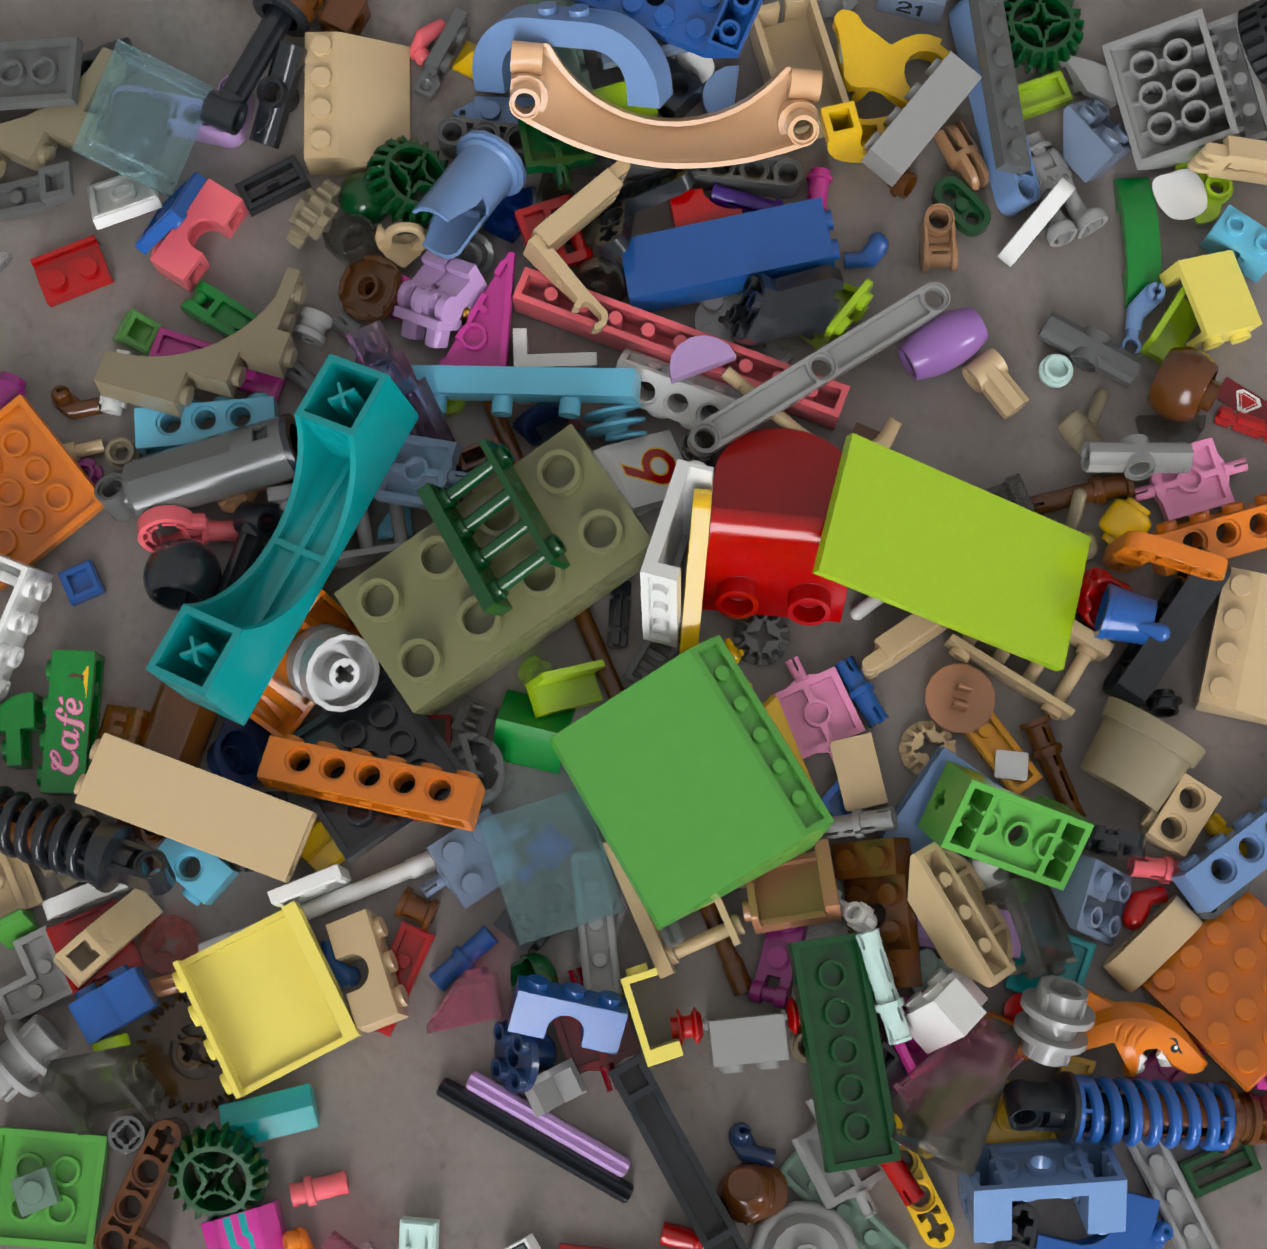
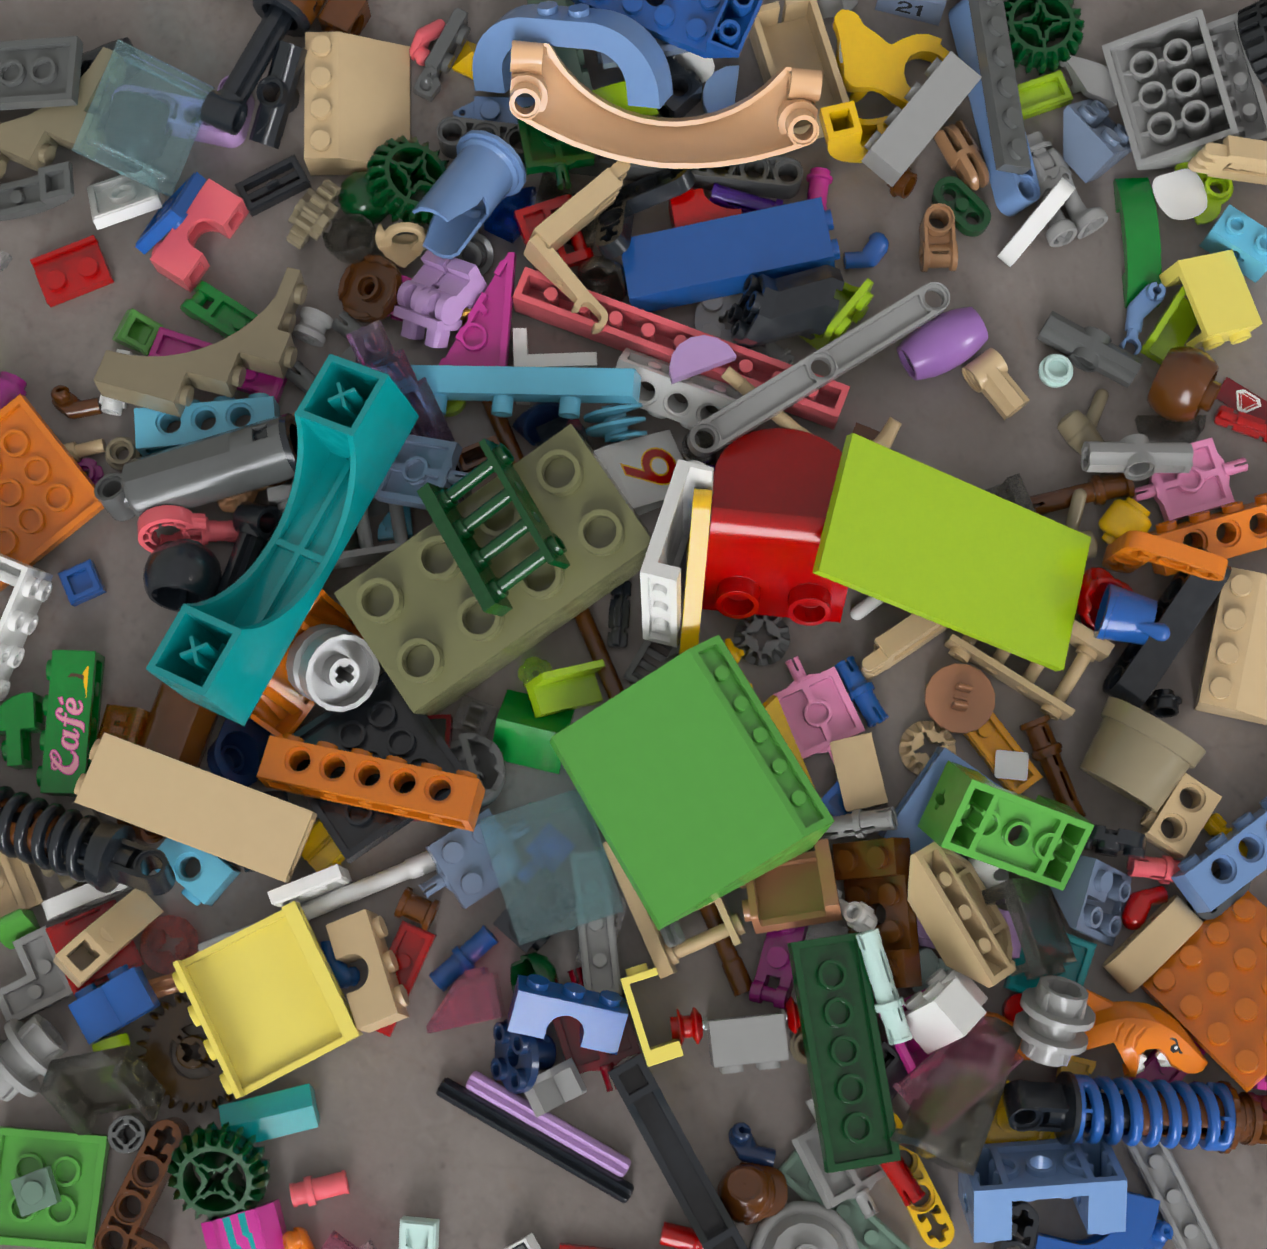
dark green tile [1177,1142,1262,1199] -> none

